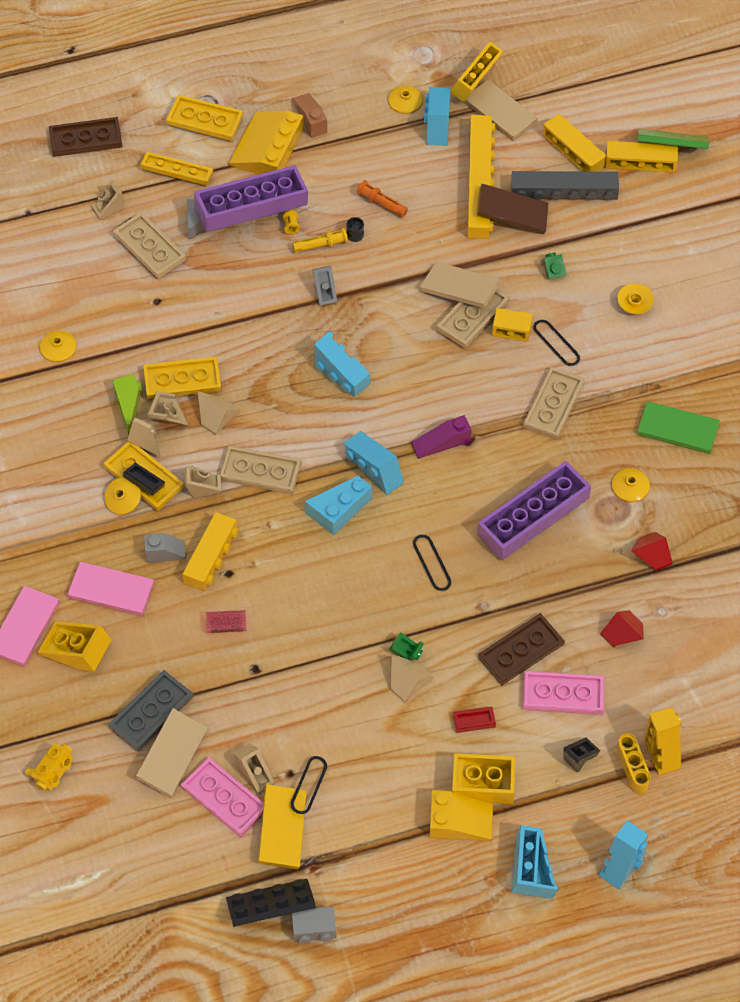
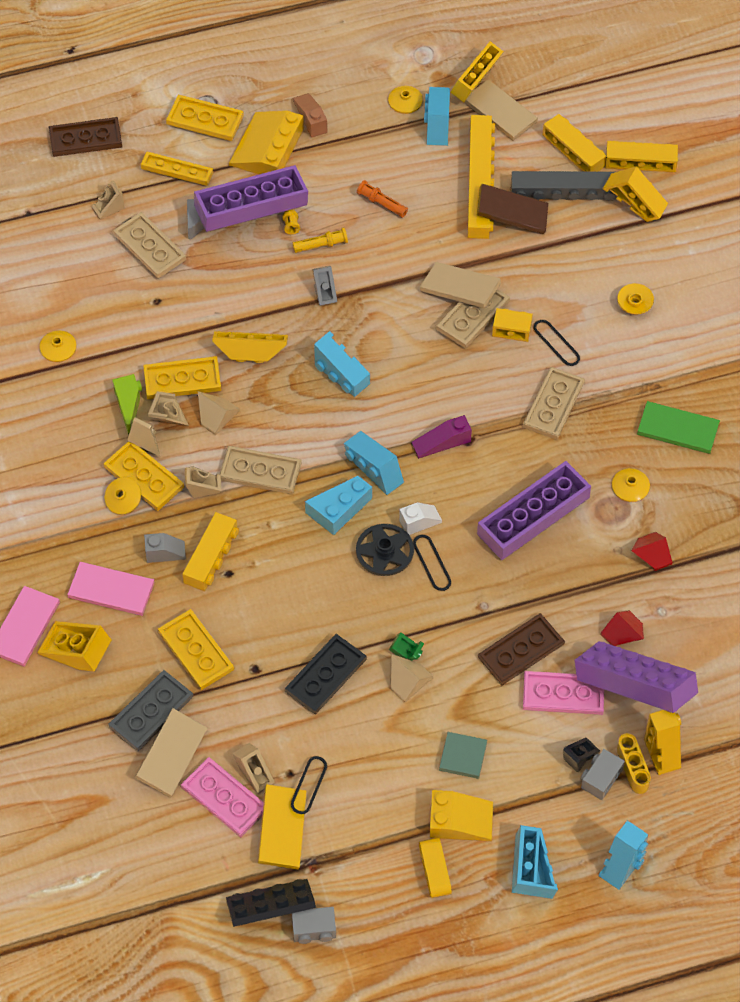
yellow brick [25,743,74,791] -> none
black tile [123,463,165,496] -> none
clear pink plate [206,610,247,633] -> none
black wheel [346,217,364,242] -> none
yellow slope [452,753,516,804] -> none
red tile [453,707,496,733] -> none
green bracket [541,252,567,280] -> none
bright green tile [638,129,709,149] -> none
none -> yellow plate [158,609,234,690]
none -> yellow wedge [212,331,288,363]
none -> black plate [285,634,367,715]
none -> black wheel [356,524,414,576]
none -> white slope [399,502,442,535]
none -> yellow beam [419,838,452,898]
none -> sand green tile [439,732,487,779]
none -> medium lavender brick [574,641,698,713]
none -> light grey brick [581,749,625,800]
none -> yellow wedge [603,166,668,222]

